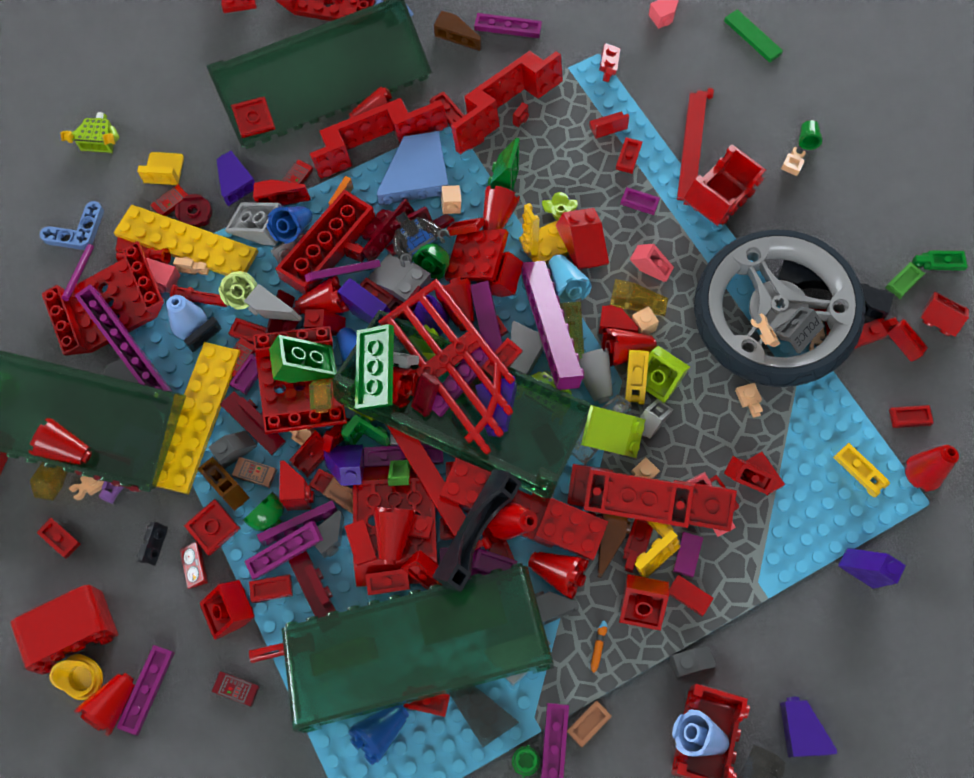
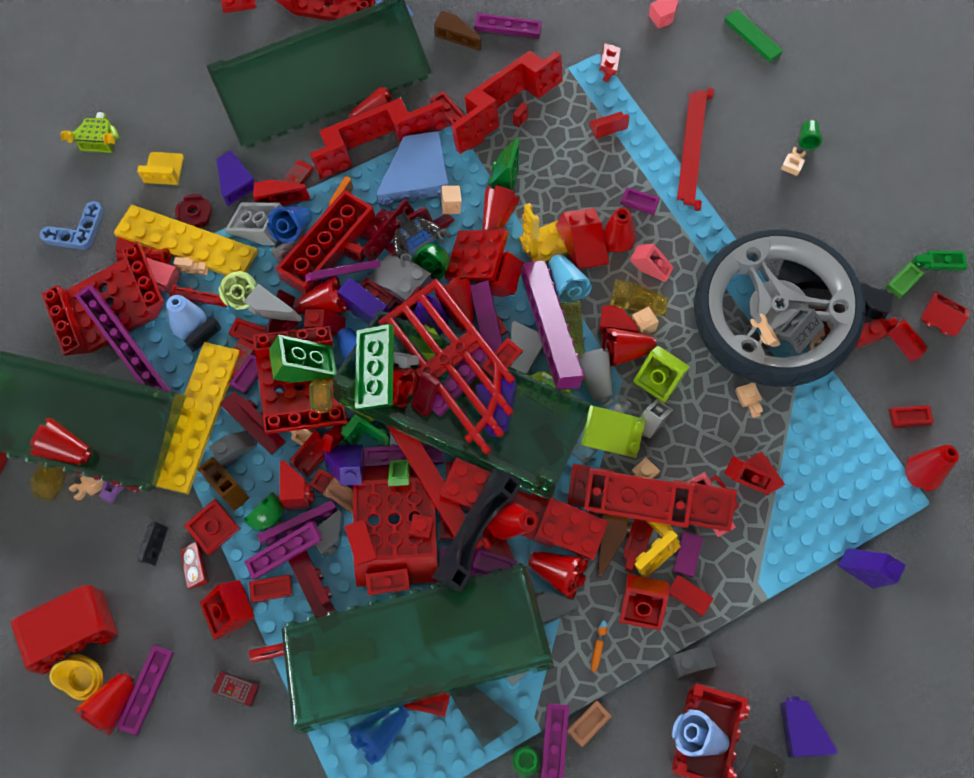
red plate [36,518,81,559] -> none
magenta bar [61,244,94,301] -> none
red tile [150,184,188,216] -> none
red tile [231,96,275,138] -> none
nougat tile [232,457,277,488] -> none
red cone [374,507,415,565] -> none
red slope [401,550,442,591] -> none
red tile [446,217,485,237] -> none
lime plate [542,192,578,220] -> none
red plate [616,137,643,174] -> none
yellow plate [624,350,649,405] -> none
red windscreen [683,144,766,227] -> none
yellow plate [833,443,890,497] -> none
none -> red cone [603,208,637,253]

